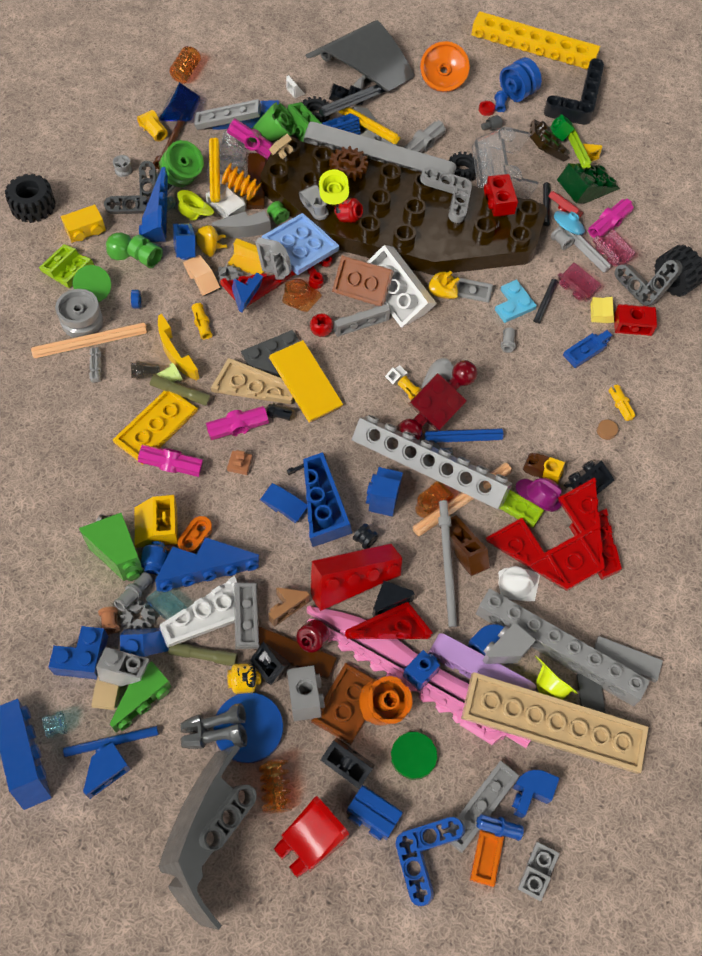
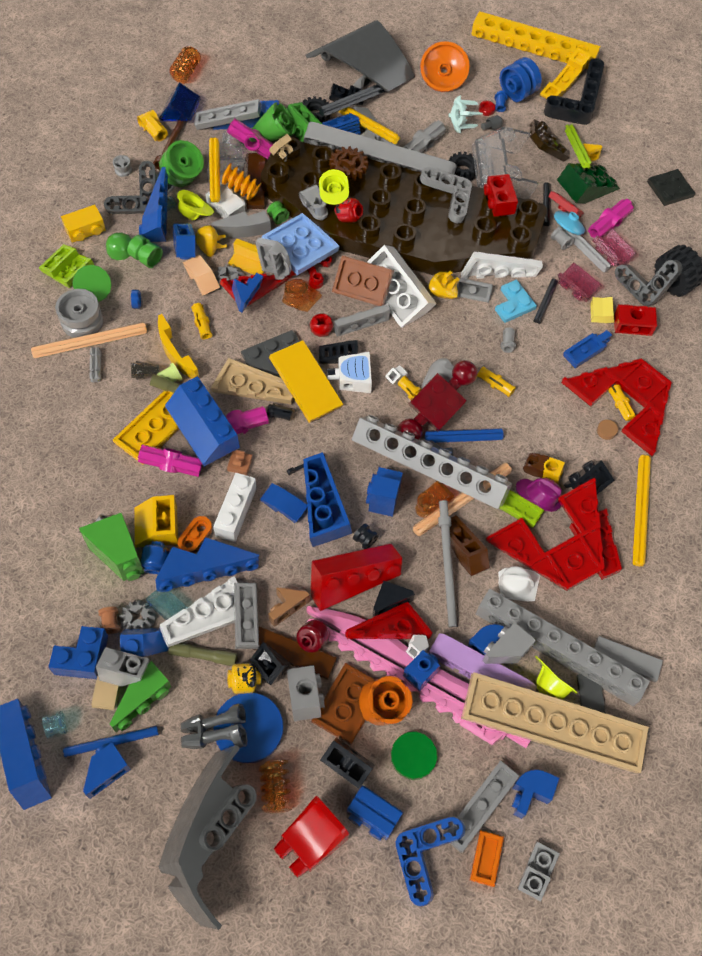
black tyre [5,174,56,223] -> none
light grey pin [114,572,153,611] -> none
white slope [286,75,305,98] -> none
blue axle [476,814,524,841] -> none
green plate [550,114,575,142] -> none
none -> blue slope [165,376,240,466]
none -> white brick [213,473,257,542]
none -> black slope [319,340,358,364]
none -> torso [327,352,372,393]
none -> white piece [406,635,429,659]
none -> light aqua piece [448,95,483,133]
none -> white wing [461,252,543,279]
none -> yellow pin [477,366,516,397]
none -> yellow slope [540,48,592,99]
none -> red wing [561,358,672,457]
none -> yellow axle [632,455,651,567]
none -> pearl dark grey plate [647,169,695,206]

